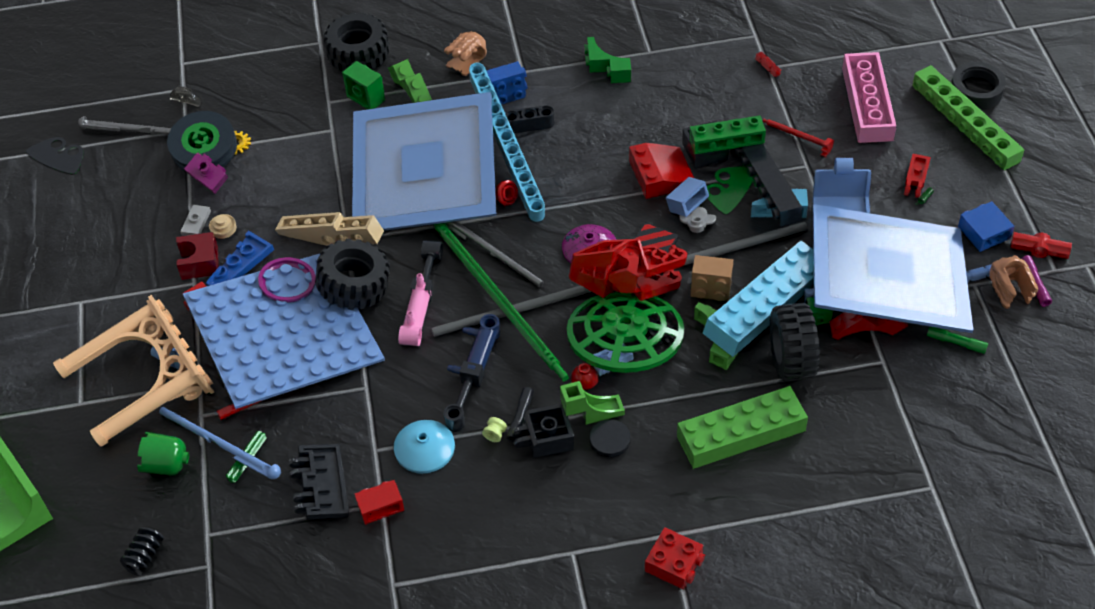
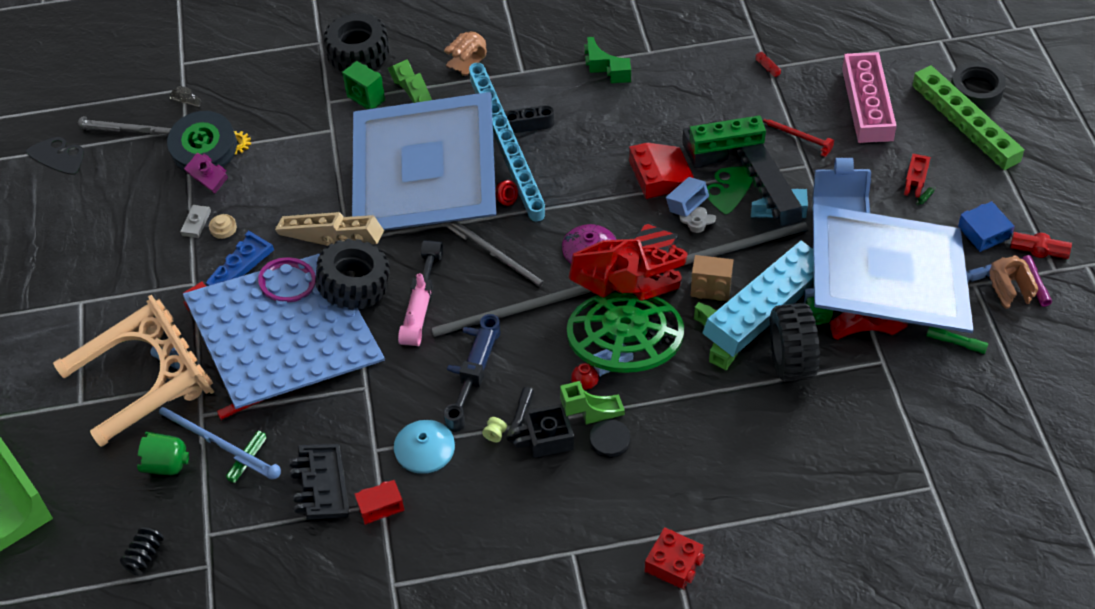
dark red piece [176,232,219,280] -> none
green axle [433,223,569,382] -> none
blue brick [486,61,528,104] -> none
bright green brick [677,386,808,469] -> none

